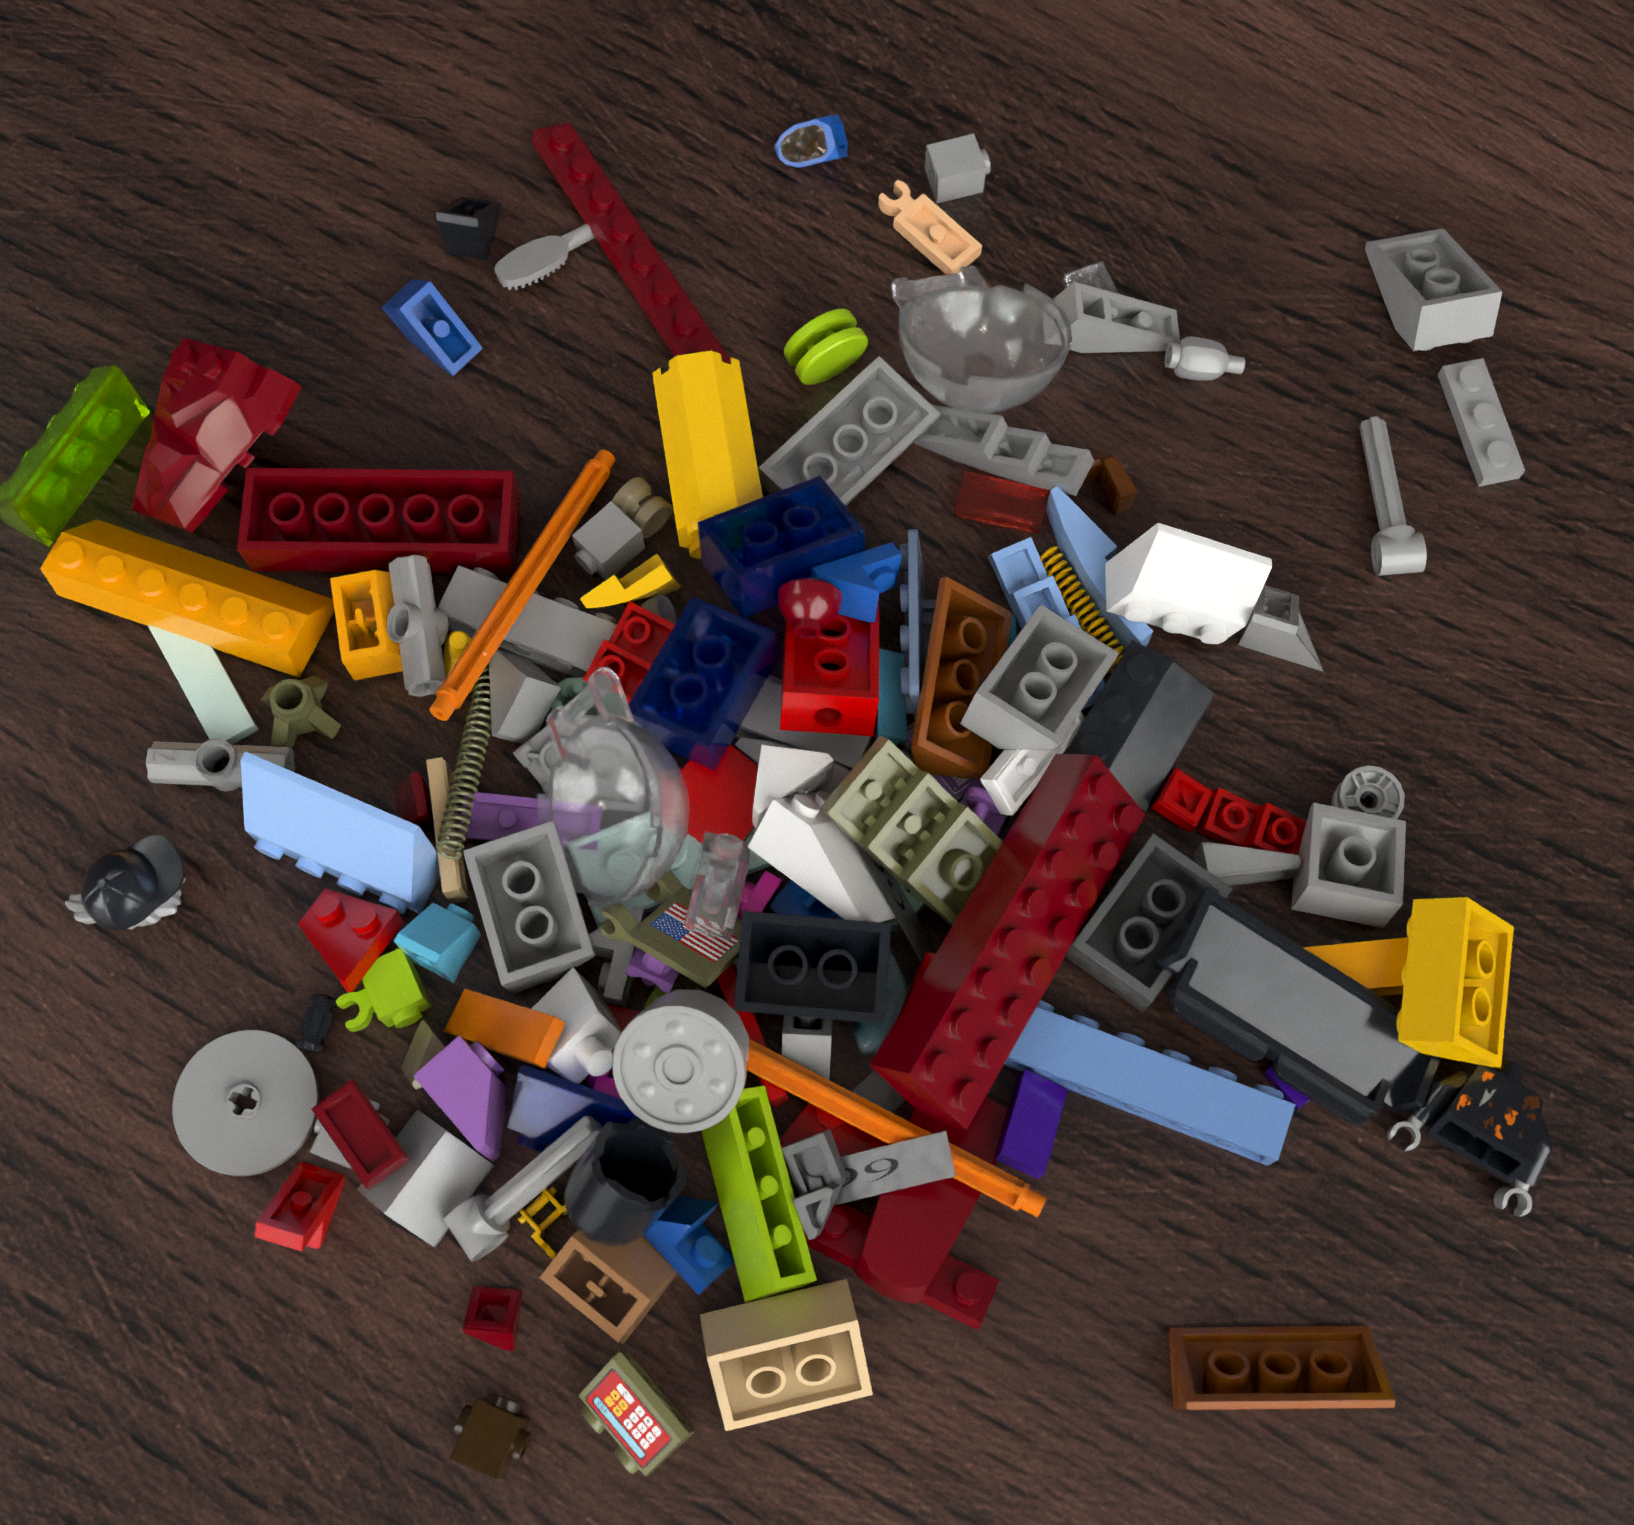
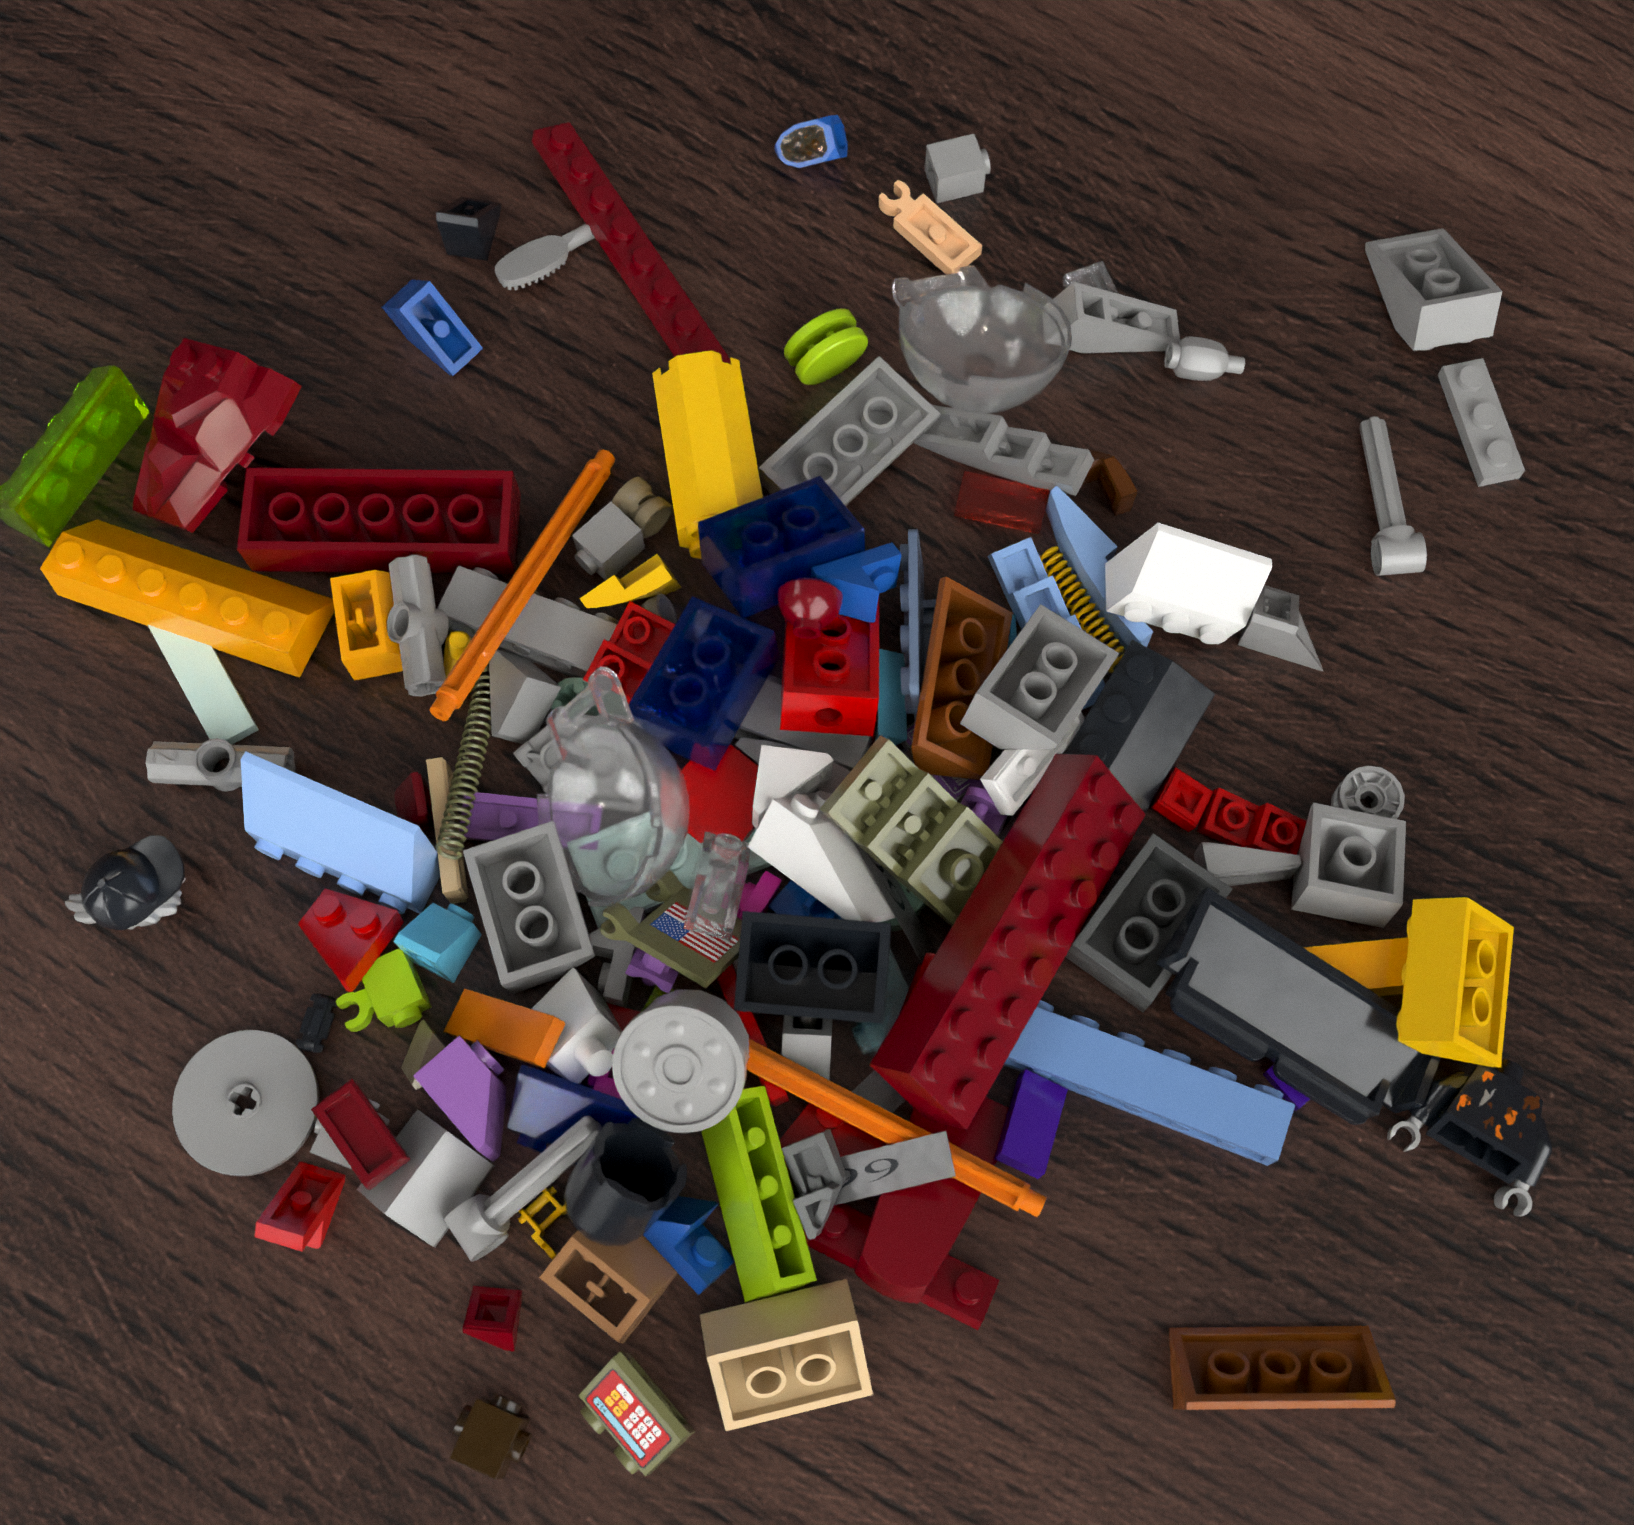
olive rock [260,675,341,748] -> none

